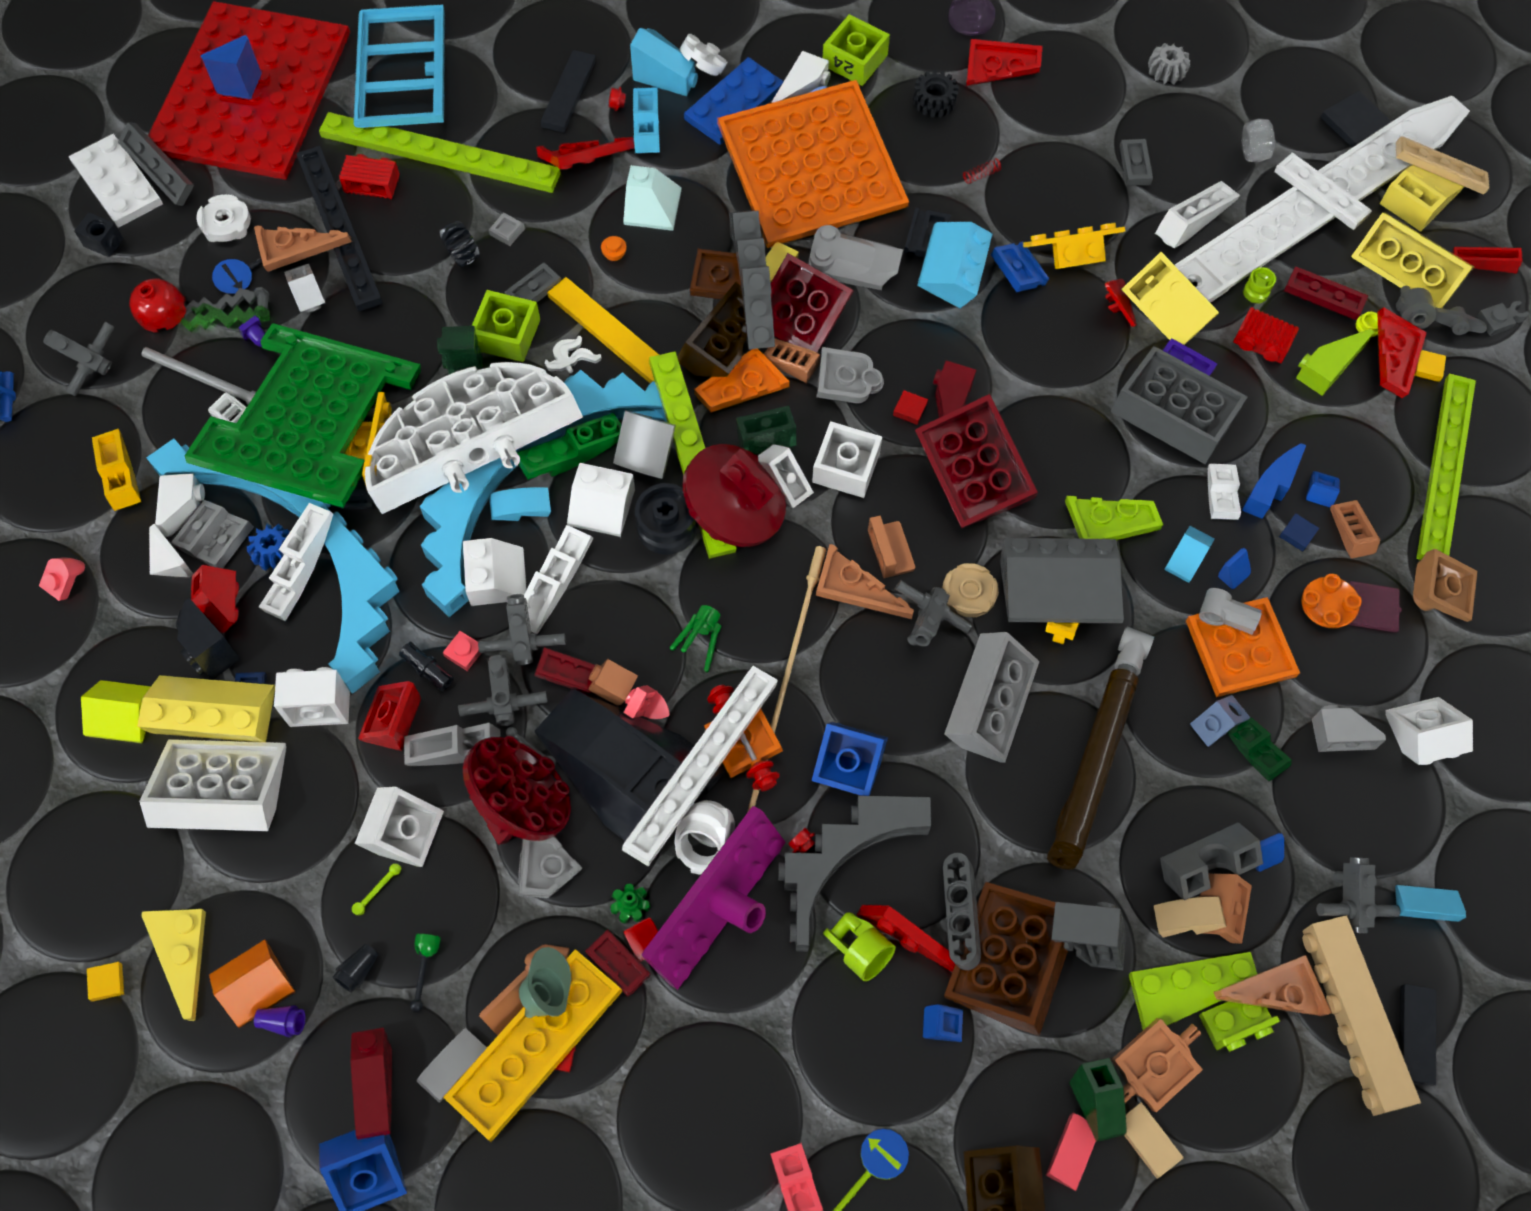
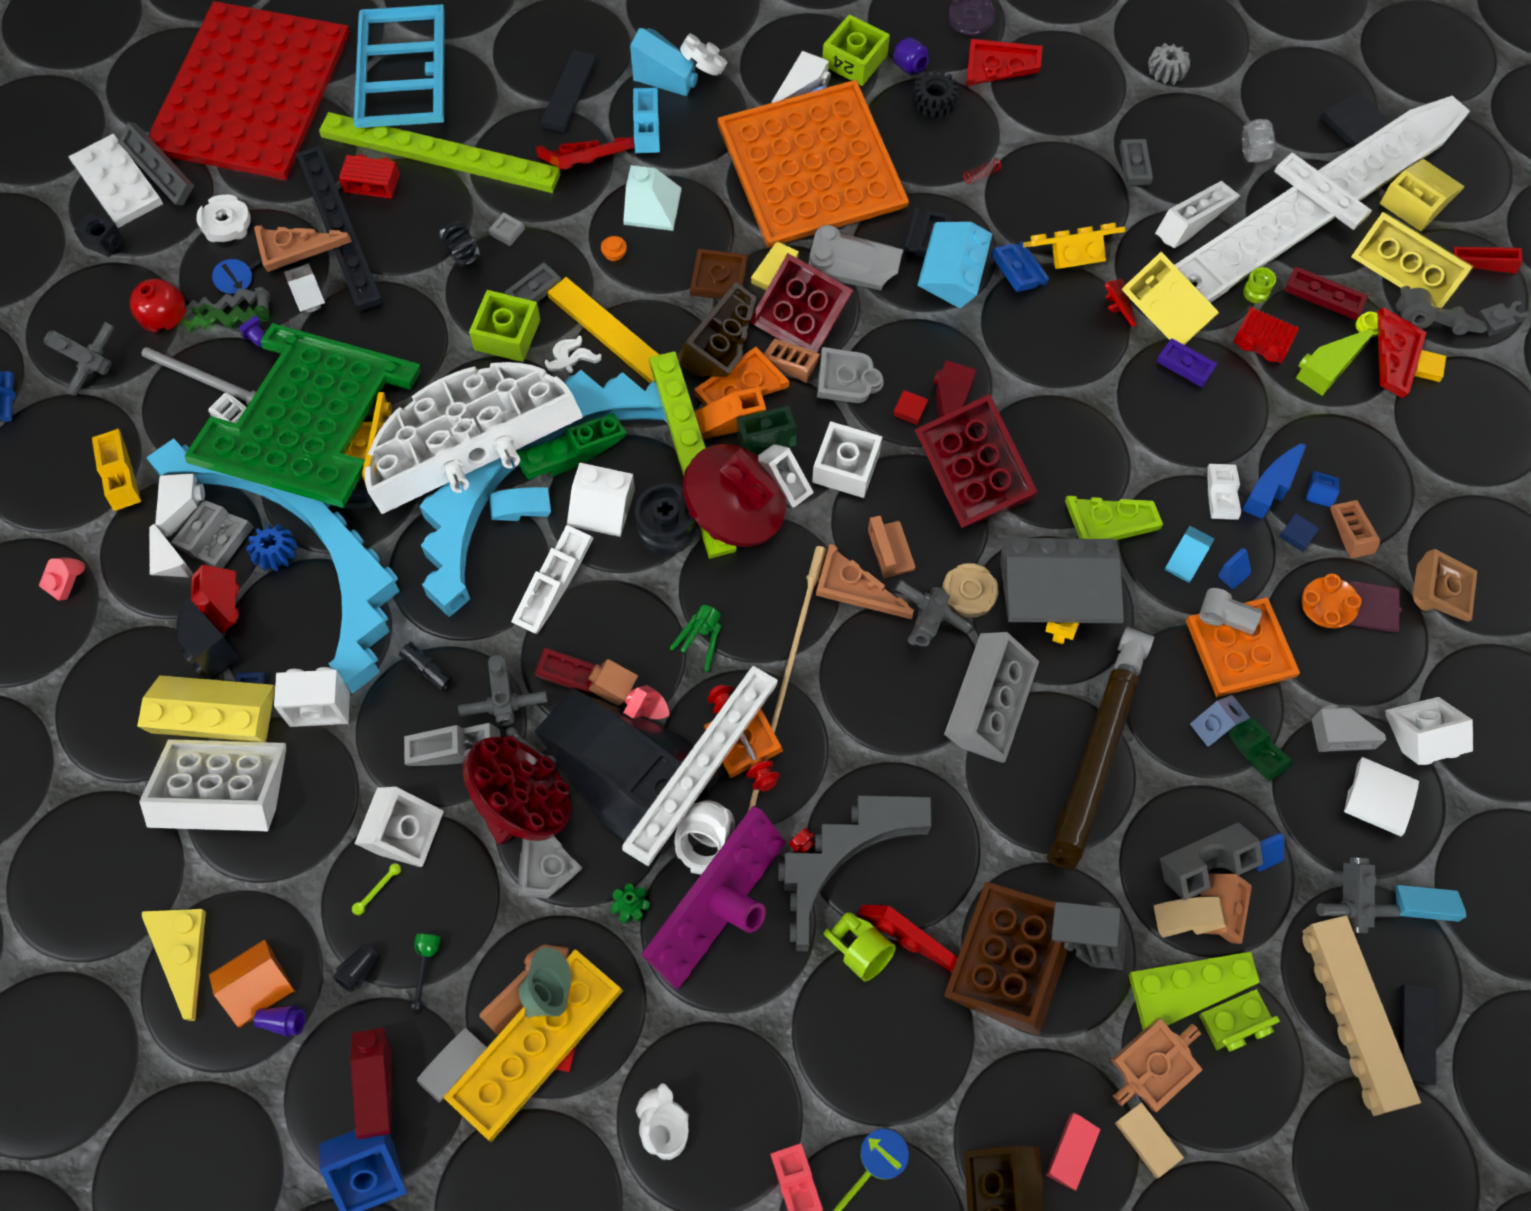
neon yellow slope [81,680,151,743] -> none
yellow tile [87,962,124,1002] -> none
blue slope [200,35,262,100] -> none
white slope [259,503,333,621] -> none
red slope [358,681,421,751] -> none
clear green brick [437,326,483,375] -> none
coral plate [443,631,481,671] -> none
white slope [463,538,527,606] -> none
dark grey piece [478,594,566,665] -> none
dark red plate [585,929,651,997] -> none
red plate [608,87,626,111] -> none
light grey slope [613,410,676,479] -> none
red slope [623,917,658,962] -> none
blue plate [684,57,784,145] -> none
dark grey arch [729,210,775,349] -> none
blue slope [811,722,888,796] -> none
blue slope [923,1004,963,1042] -> none
dark grey beam [943,853,981,970] -> none
dark green slope [1069,1058,1127,1142] -> none
dark grey slope [1111,346,1248,464] -> none
nougat wing [1213,955,1332,1016] -> none
tan tile [1396,136,1489,195] -> none
lime plate [1416,373,1476,560] -> none
none -> white hair [636,1083,689,1160]
none -> orange slope [694,387,766,439]
none -> dark purple head [893,37,929,75]
none -> white slope [1344,757,1419,837]

